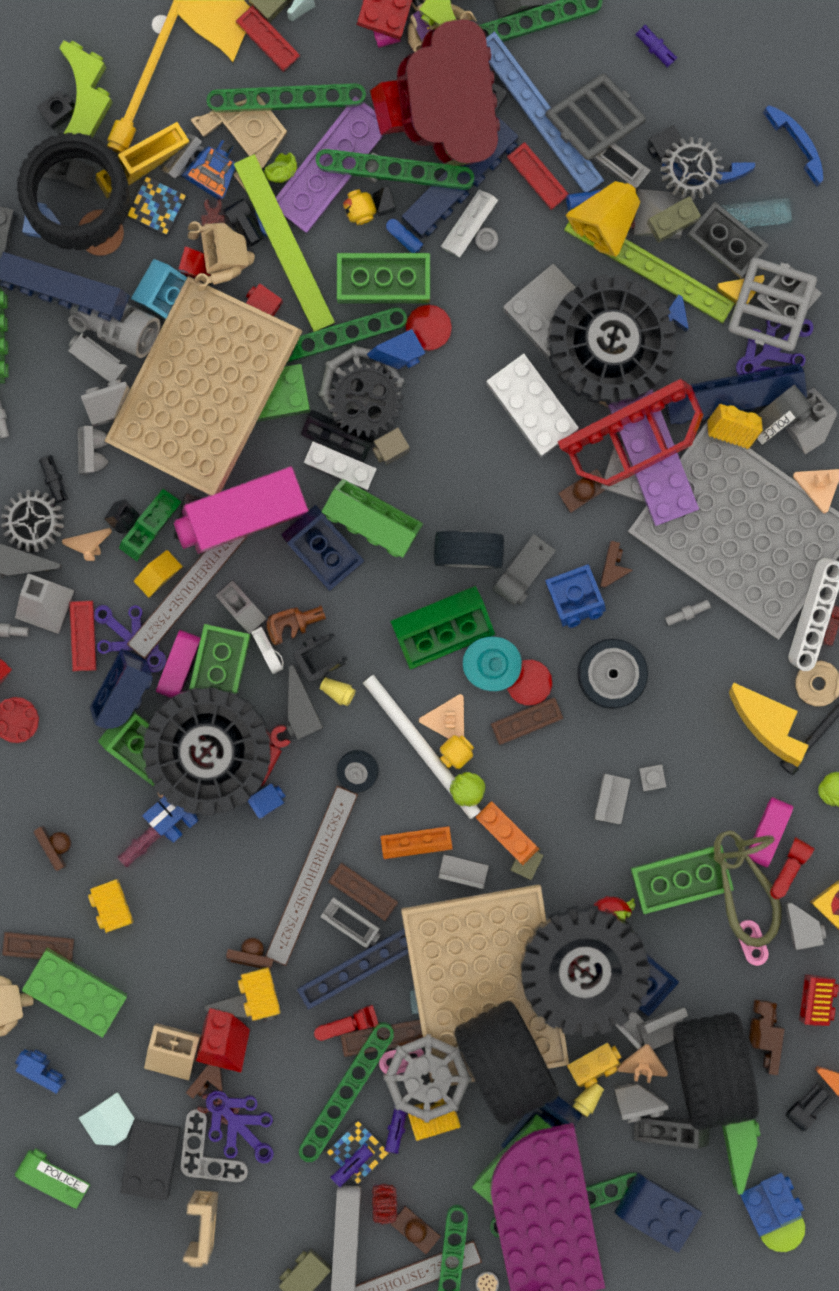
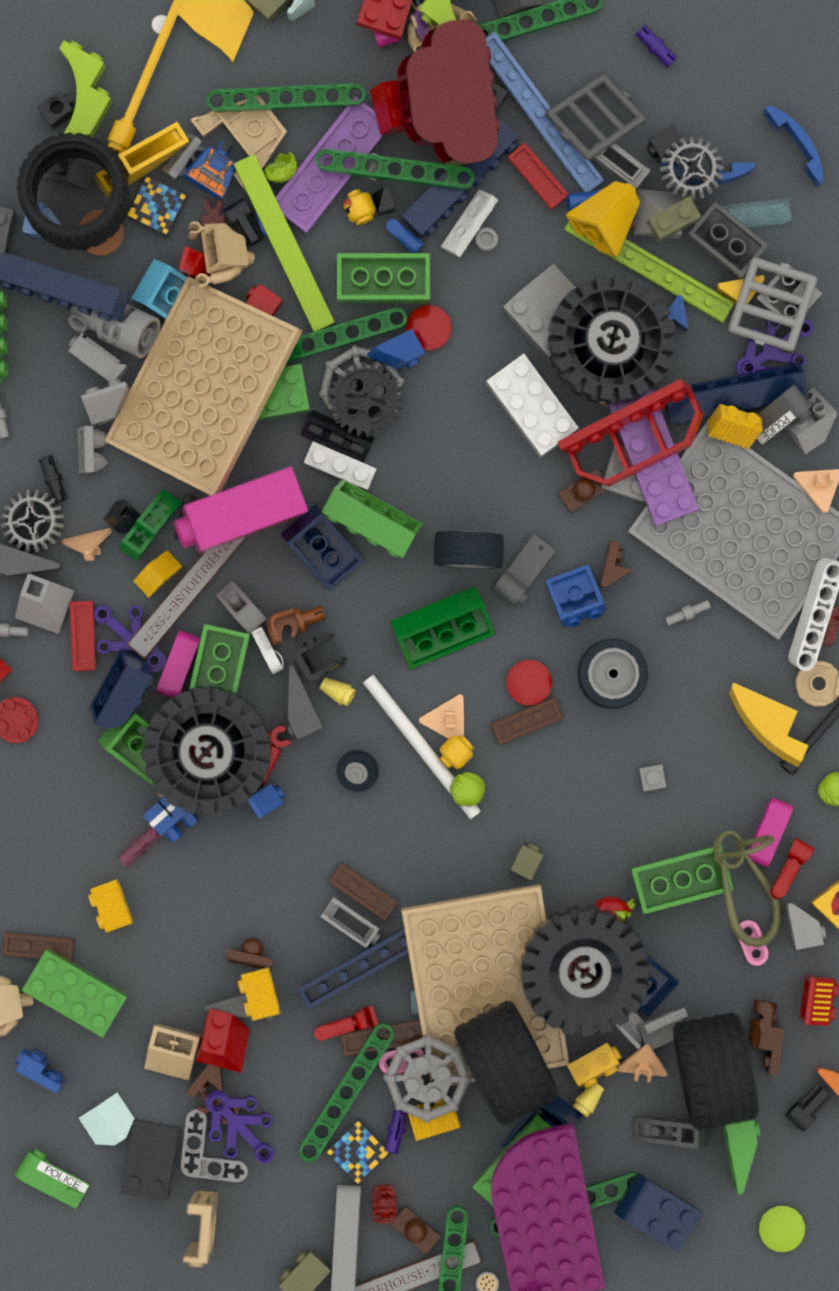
reddish brown tile [33,826,71,871] -> none
red plate [236,6,300,73] -> none
light grey tile [265,786,358,966] -> none
dark purple pin [330,1144,374,1187] -> none
dark tan brick [373,428,410,465] -> none
orange plate [380,826,453,859] -> none
light grey panel [438,854,489,889] -> none
teal hat [463,637,522,691] -> none
orange plate [475,801,539,865] -> none
light grey panel [594,774,630,824] -> none
light grey slope [613,1082,669,1123] -> none
blue plate [740,1173,804,1237] -> none

